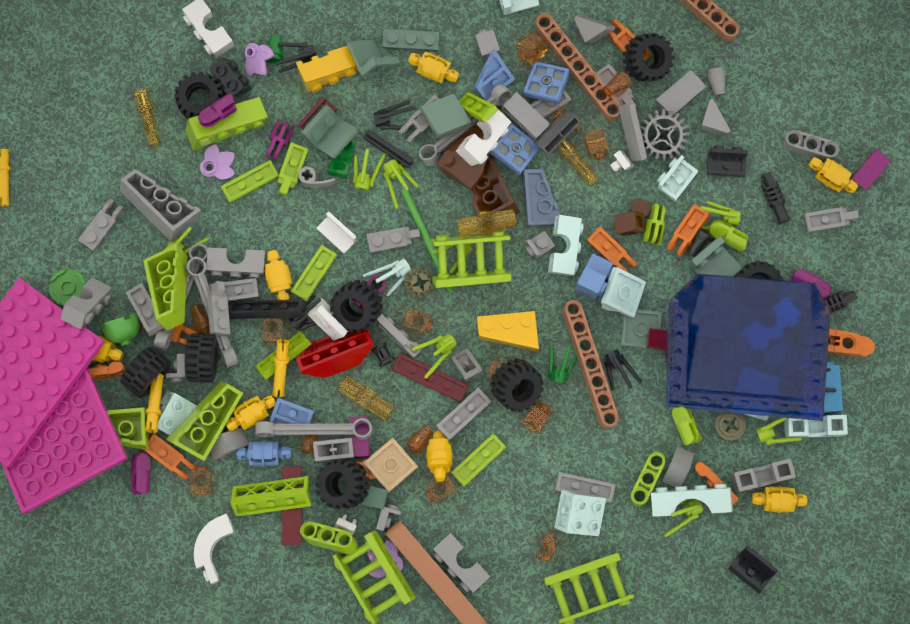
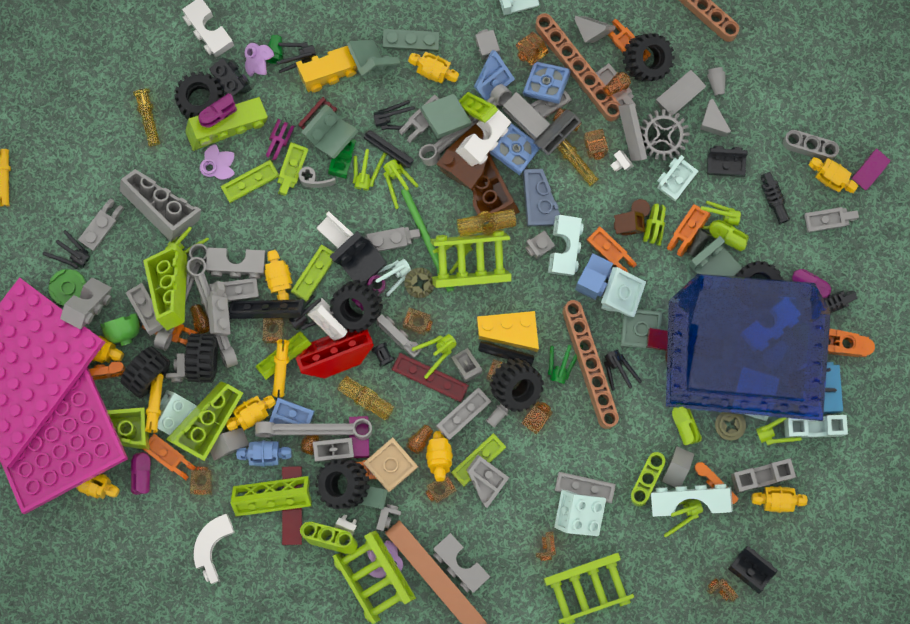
none -> black plant [42,230,90,269]
none -> yellow piece [76,473,120,499]
none -> black bracket [330,231,387,283]
none -> light grey wing [466,455,509,508]
none -> black axle [478,341,534,366]
none -> light grey pin [486,404,510,428]
none -> clear orange bracket [706,578,739,602]

